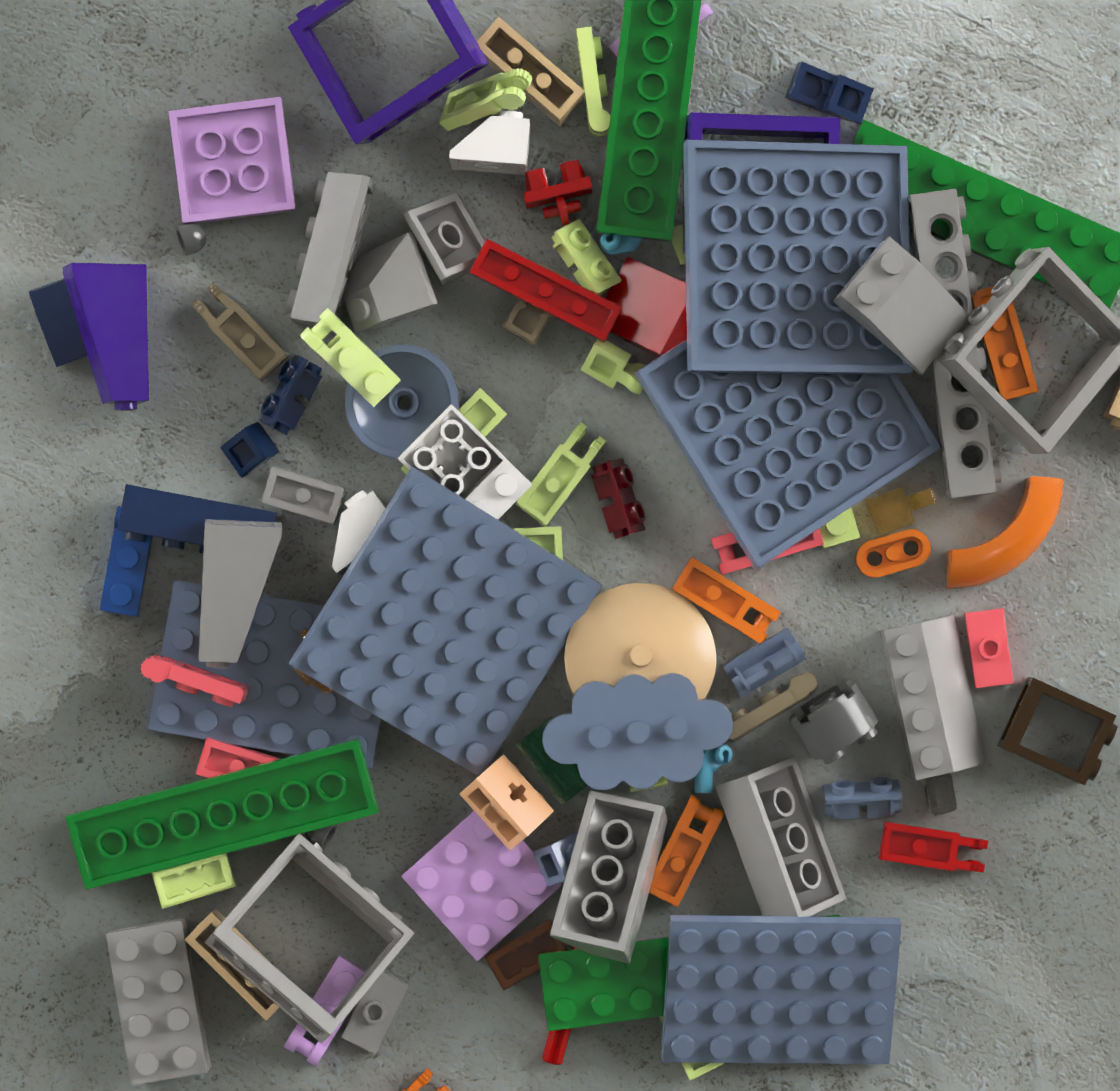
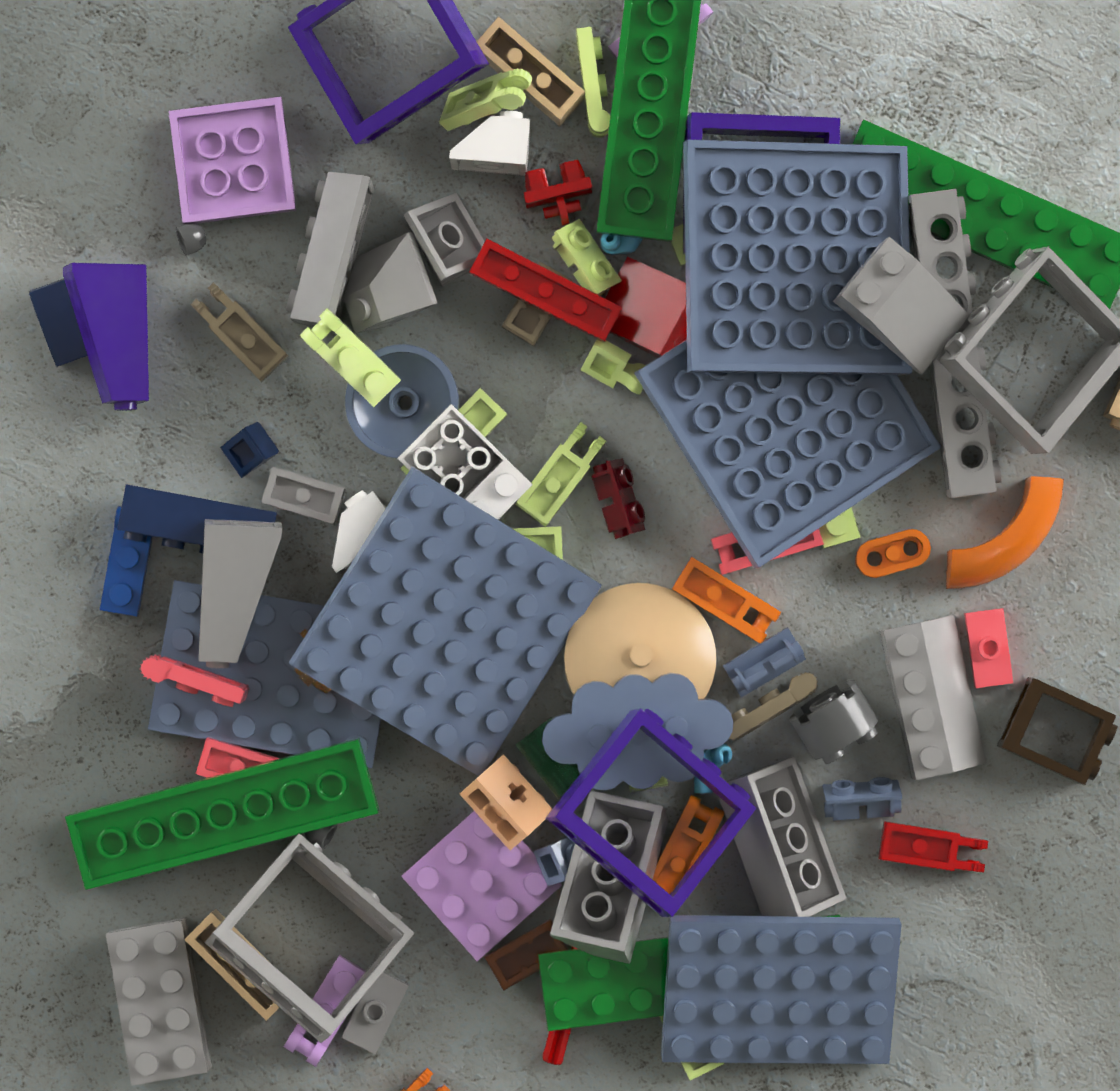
yellowish green plate [152,853,236,909] -> none
dark blue hinge [259,355,322,435] -> none
dark blue slope [785,62,874,124] -> none
clear yellow plate [866,487,937,536] -> none
clear smoke slope [923,773,957,816] -> none
orange plate [971,286,1038,401] -> none
none -> dark purple window [546,708,757,917]

